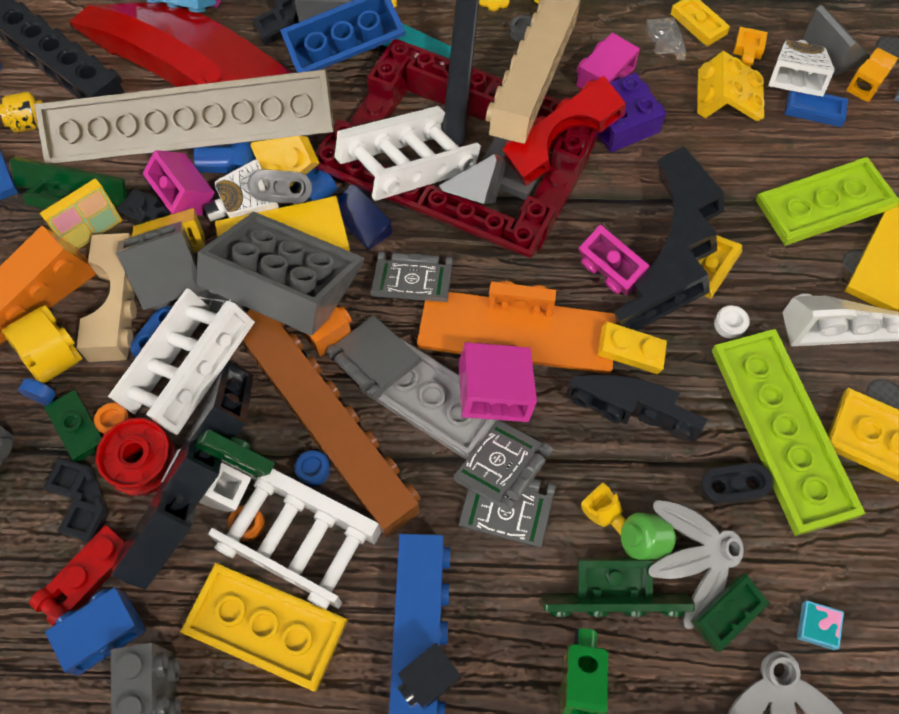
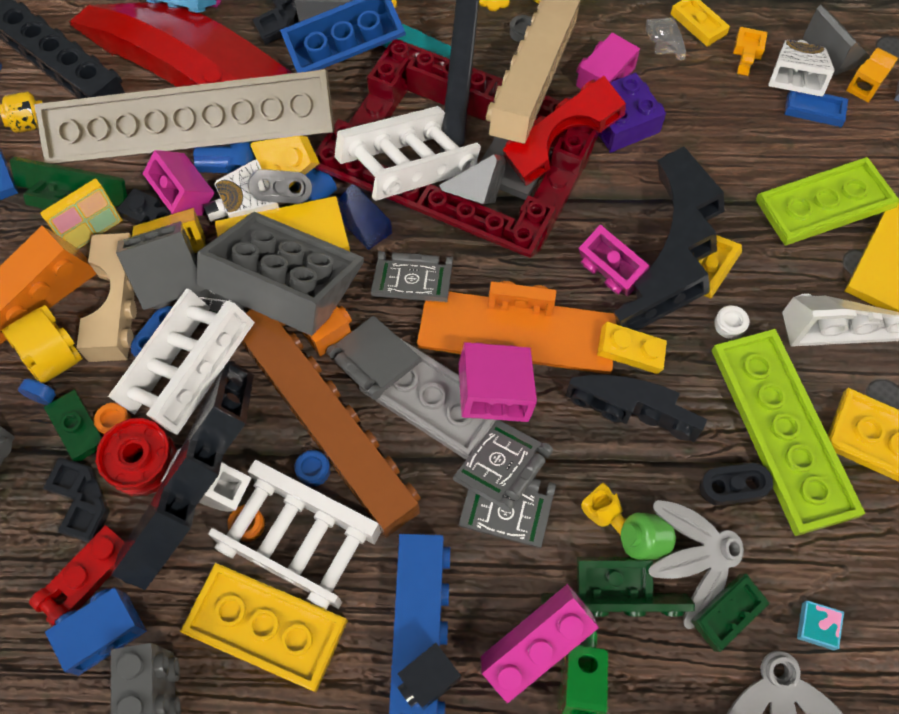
dark green plate [194,430,275,478] -> none
yellow bracket [697,51,765,121] -> none
none -> dark pink brick [481,584,599,704]

